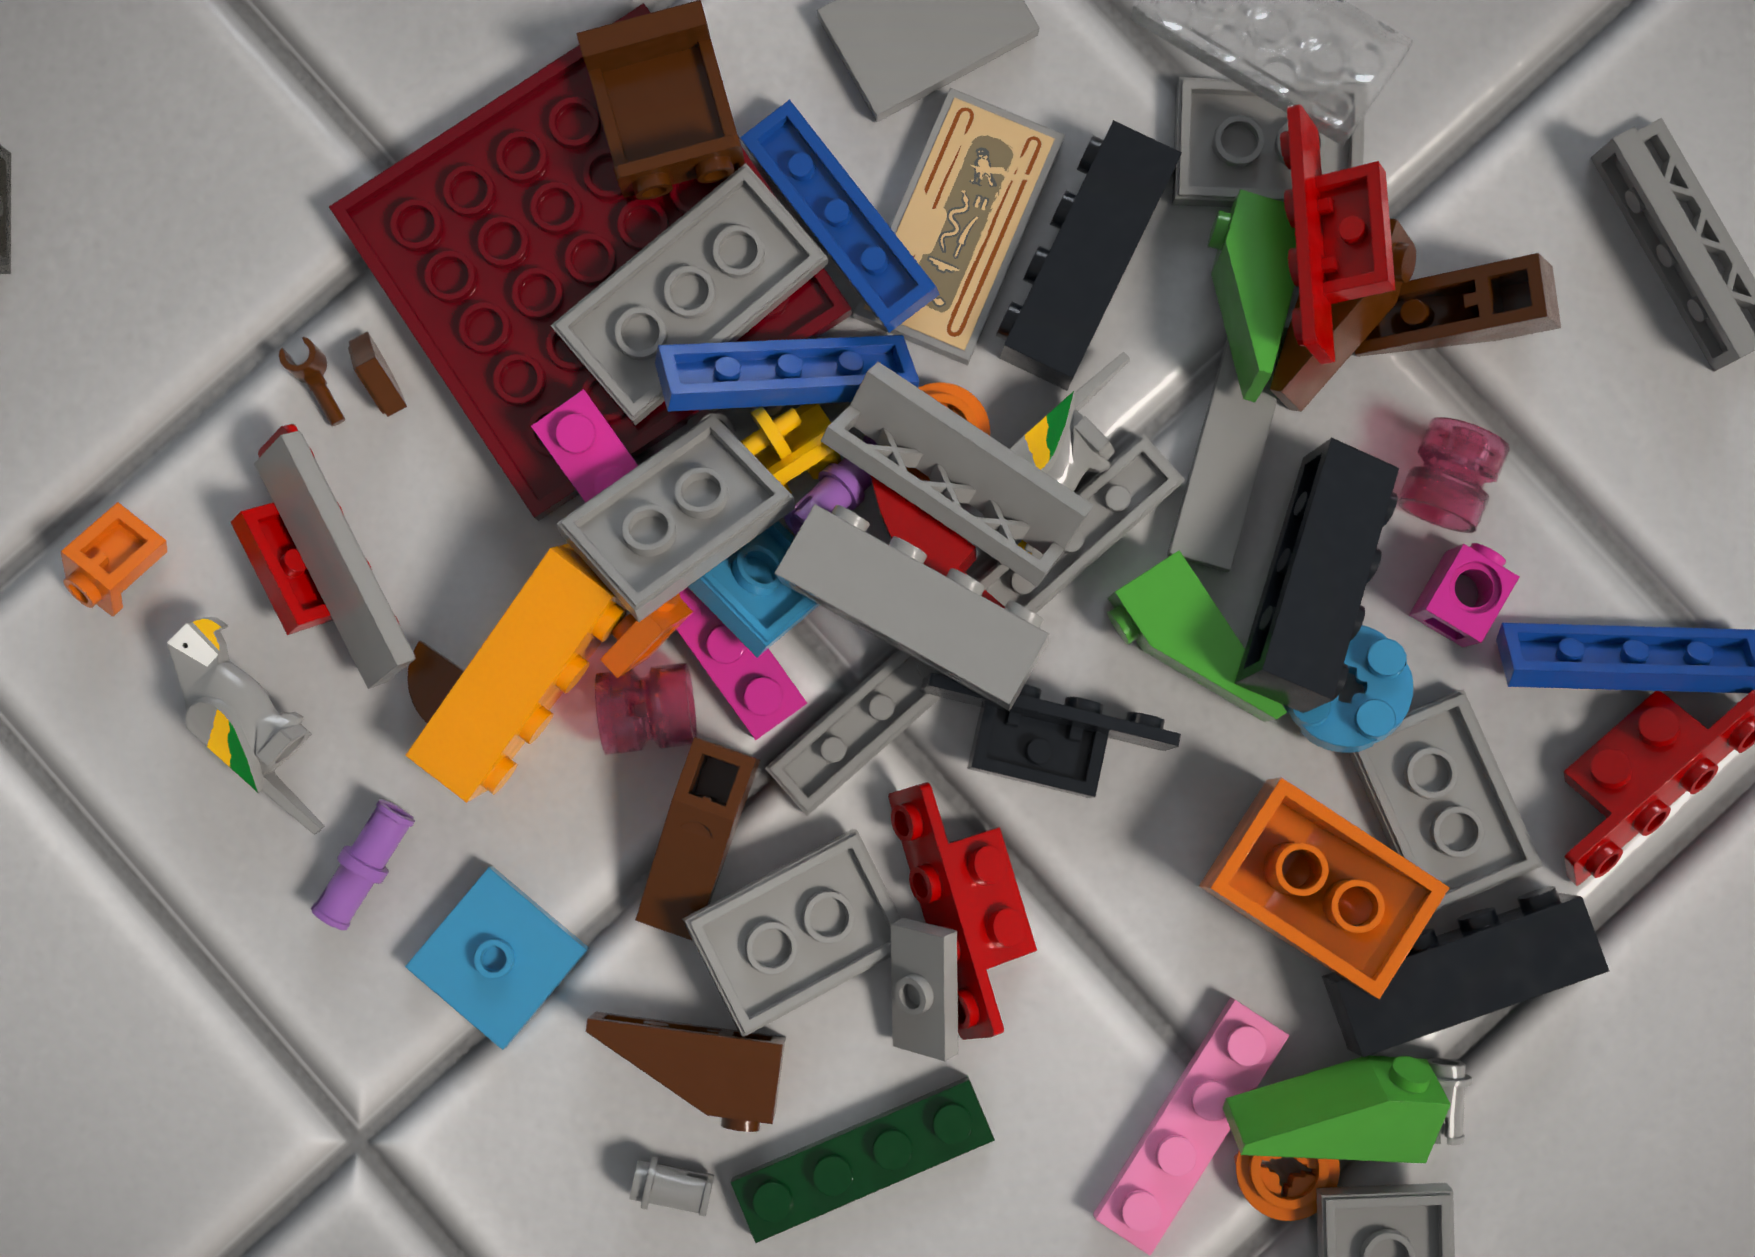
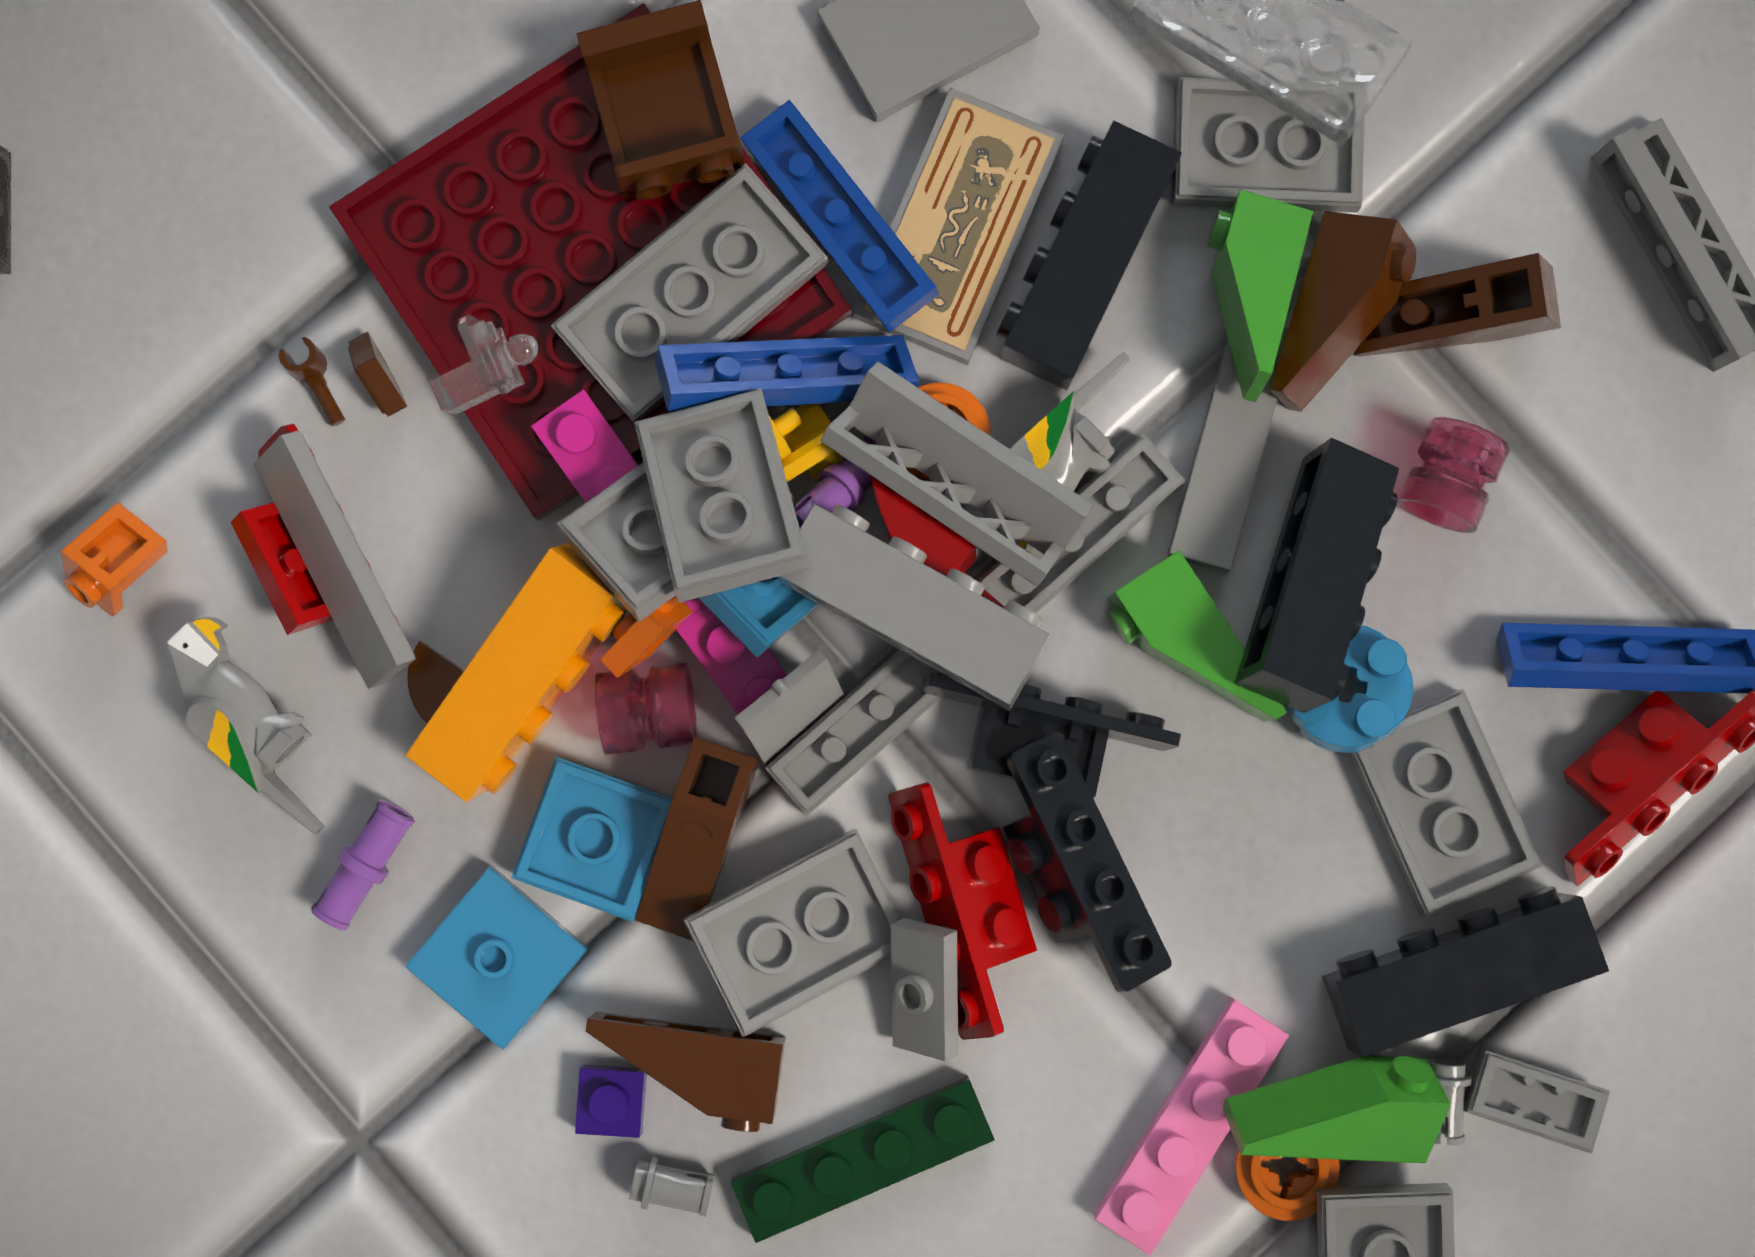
orange slope [1199,777,1450,999] -> none
red bracket [1280,104,1395,365] -> none
dark pink brick [1409,543,1520,647] -> none
none -> clear piece [429,315,538,415]
none -> dark azure plate [511,756,673,922]
none -> dark purple plate [575,1065,647,1138]
none -> light grey tile [634,388,810,603]
none -> light grey piece [734,649,845,764]
none -> black bracket [1003,731,1172,993]
none -> light grey plate [1464,1047,1610,1154]

